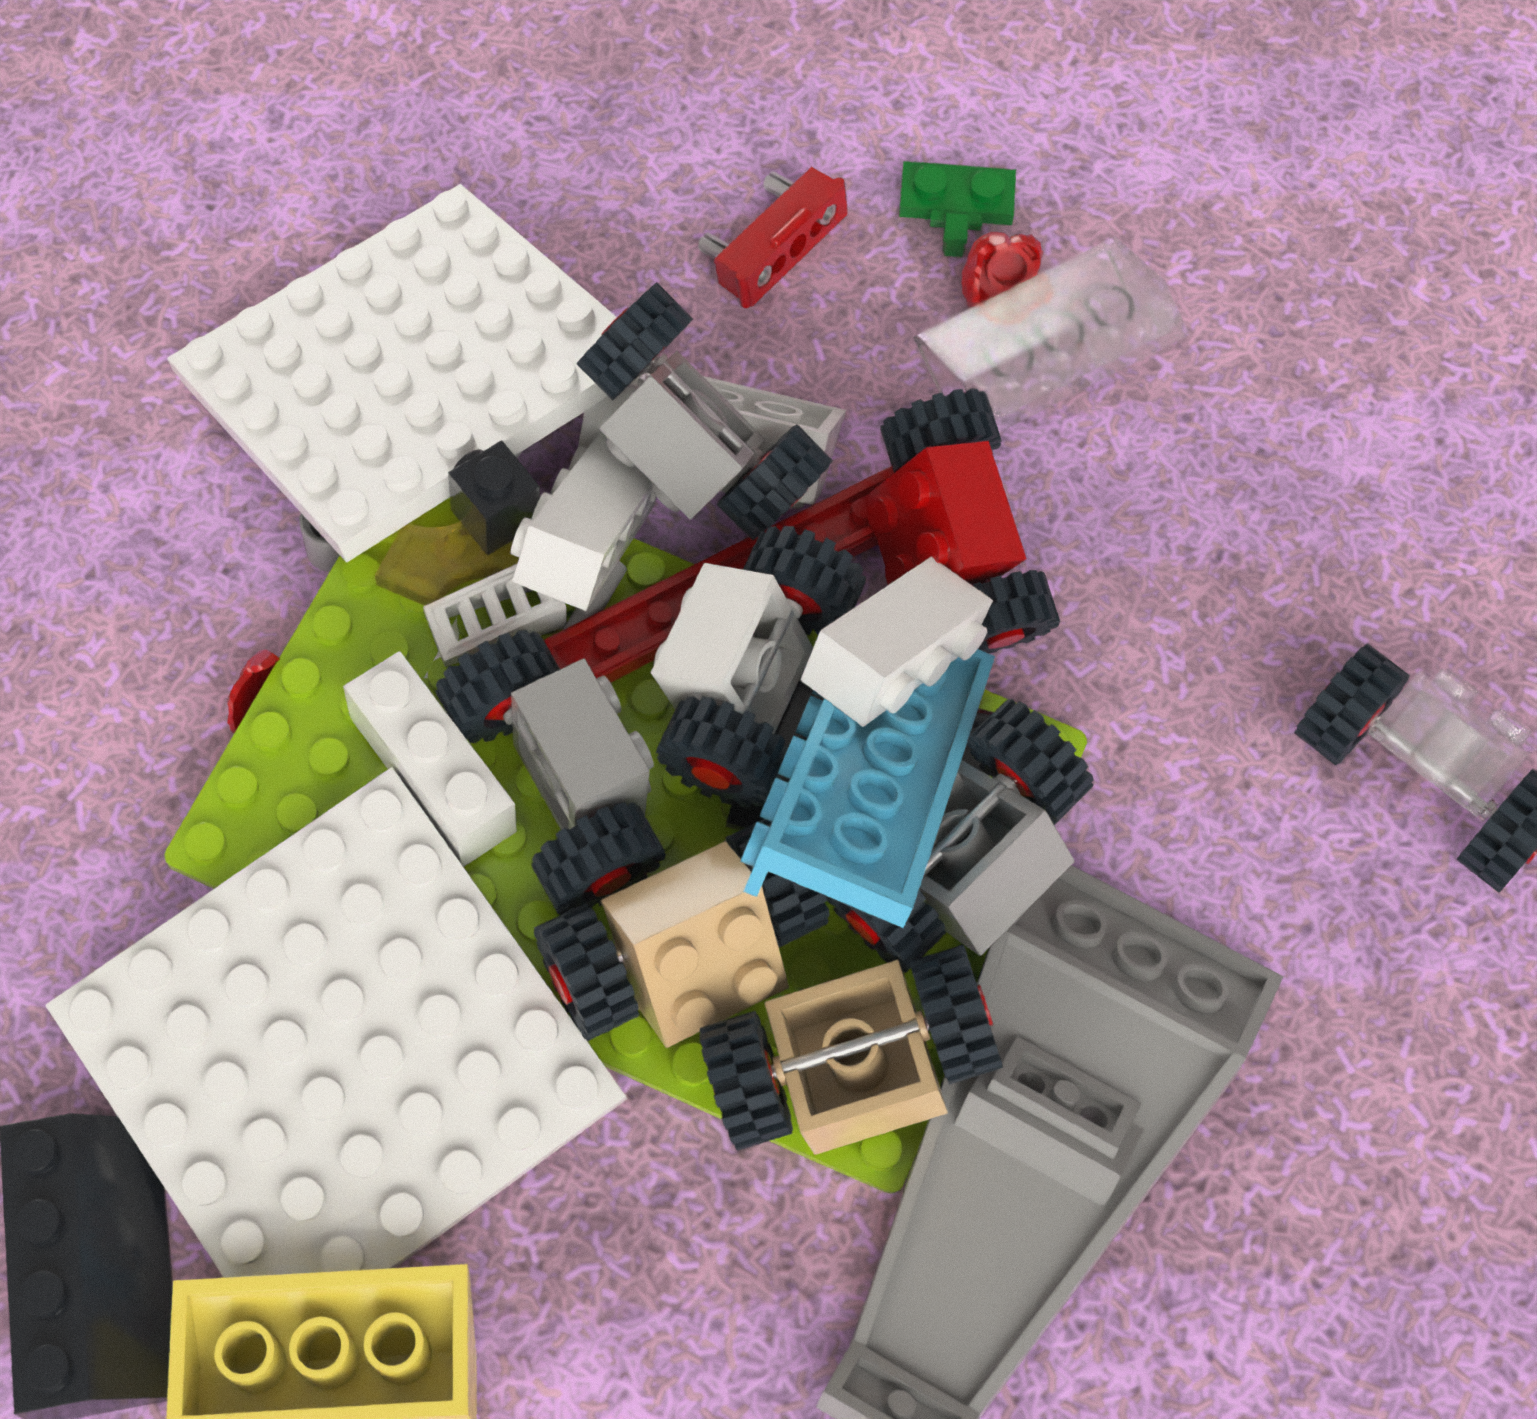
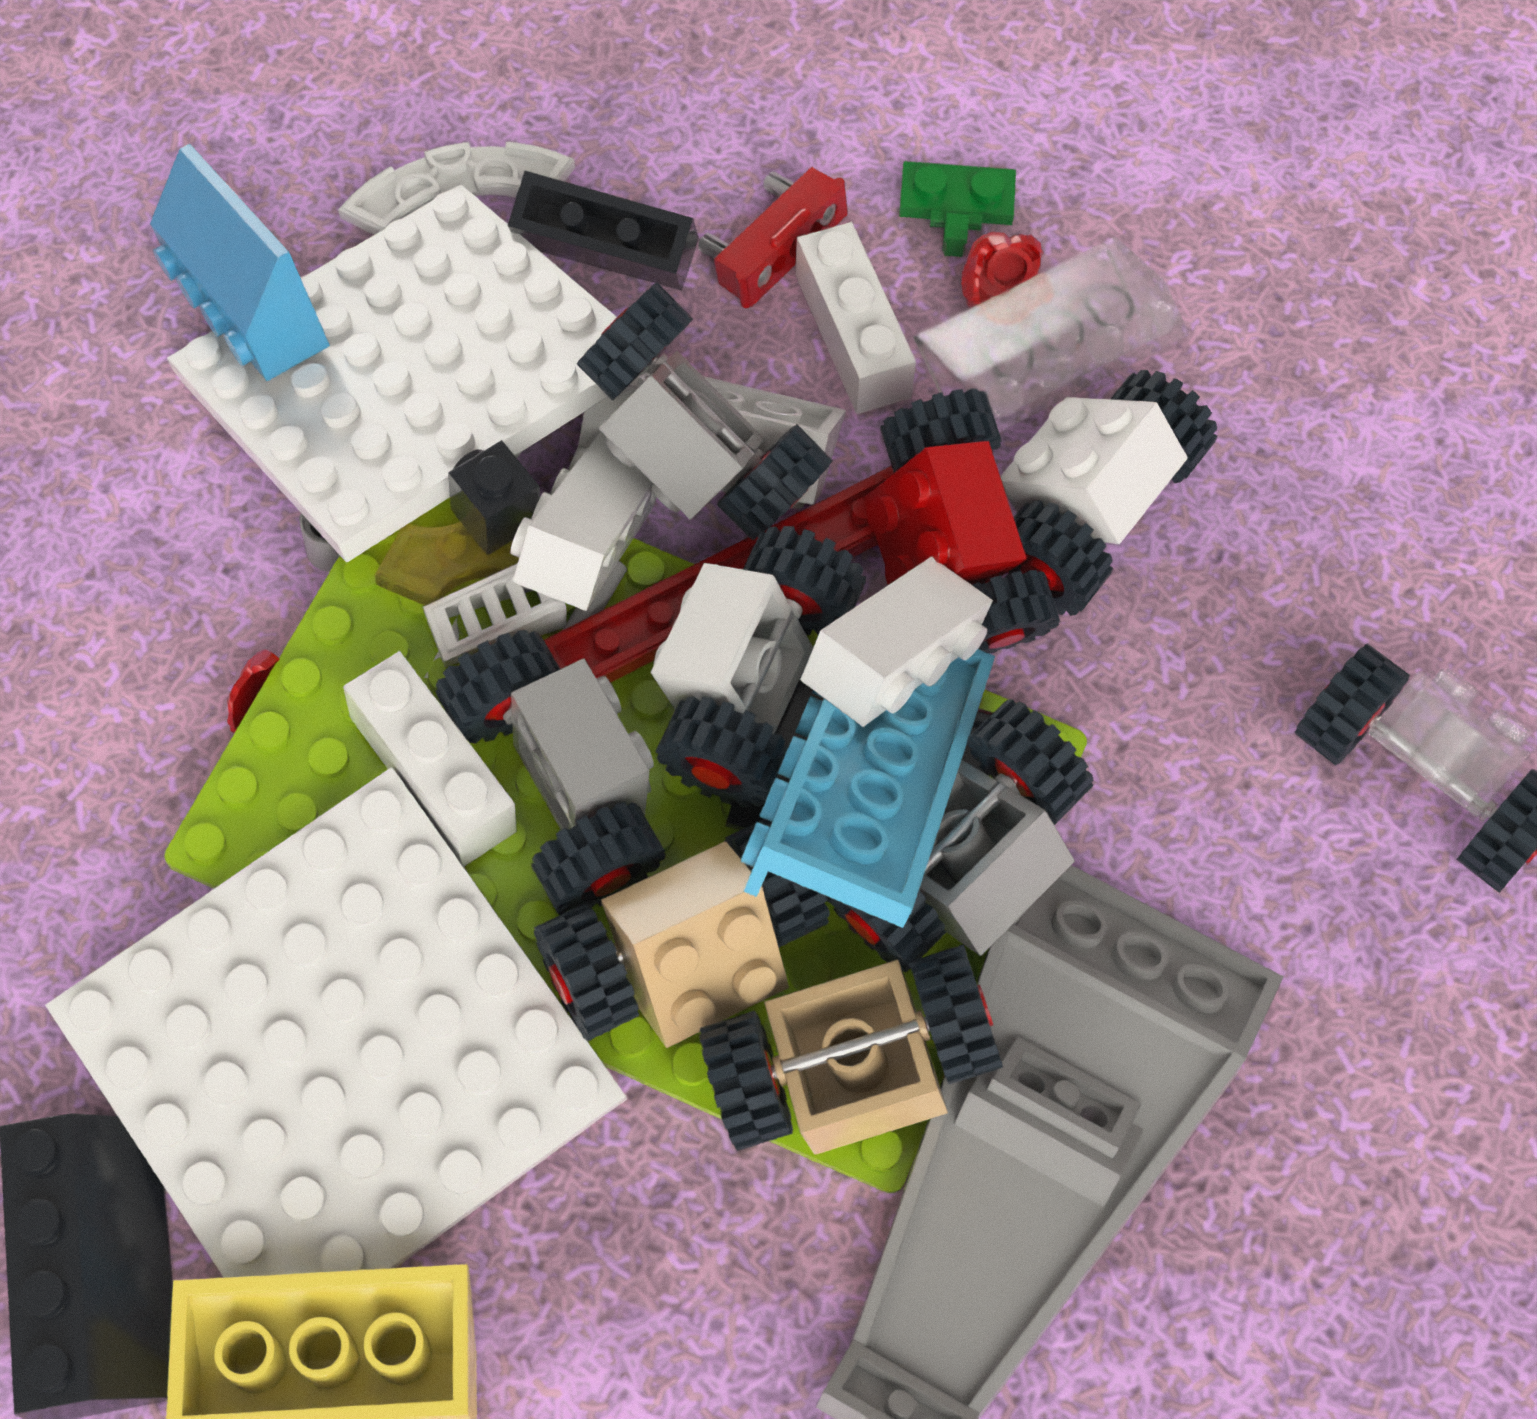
none -> dark azure slope [150,144,330,381]
none -> white tile [338,142,575,235]
none -> black brick [507,171,699,290]
none -> white brick [795,222,916,414]
none -> white brick [1000,370,1218,616]

